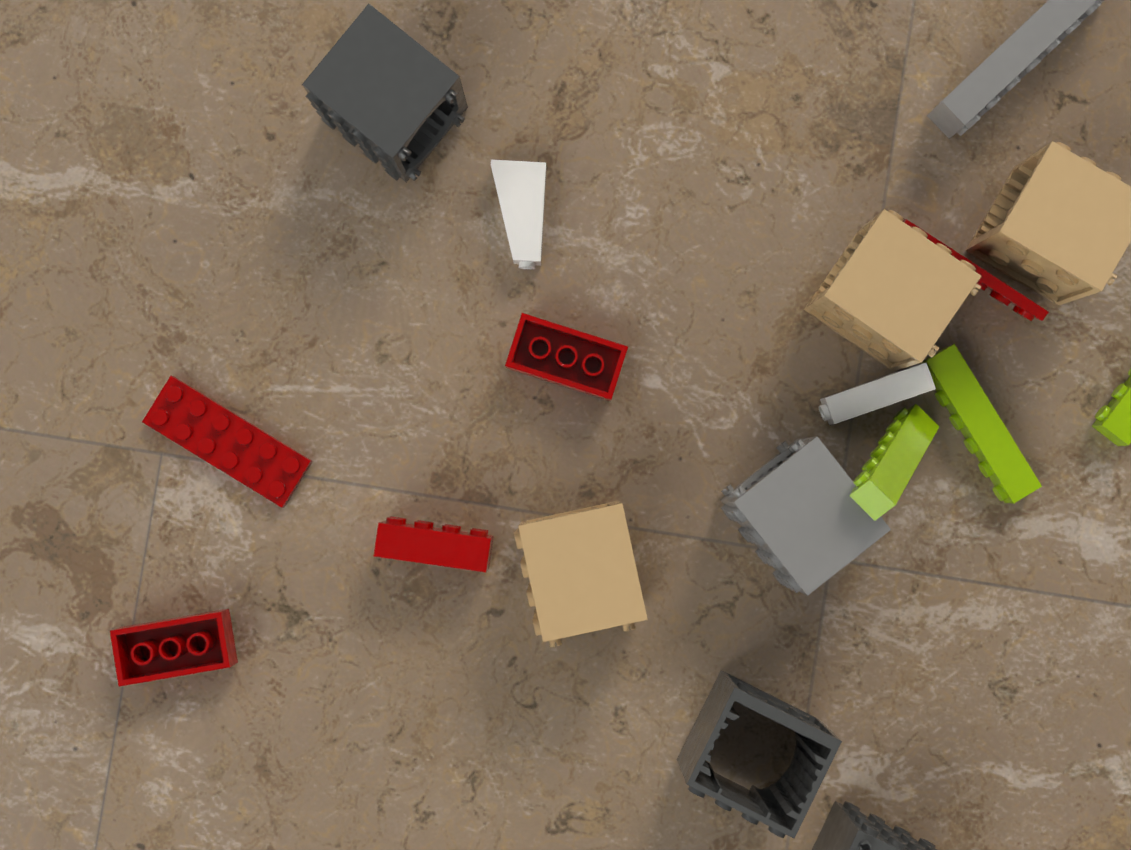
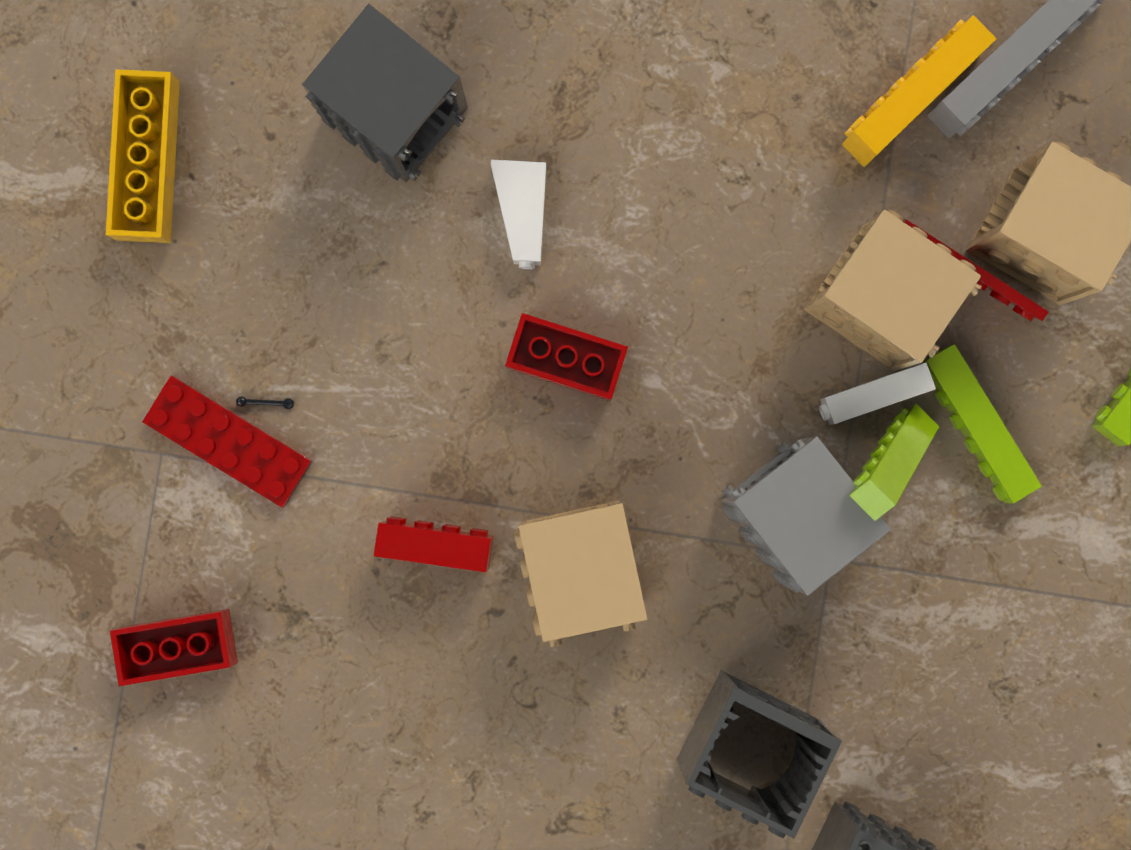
none -> yellow brick [106,69,180,243]
none -> black hinge [236,396,294,409]
none -> yellow brick [842,15,997,167]

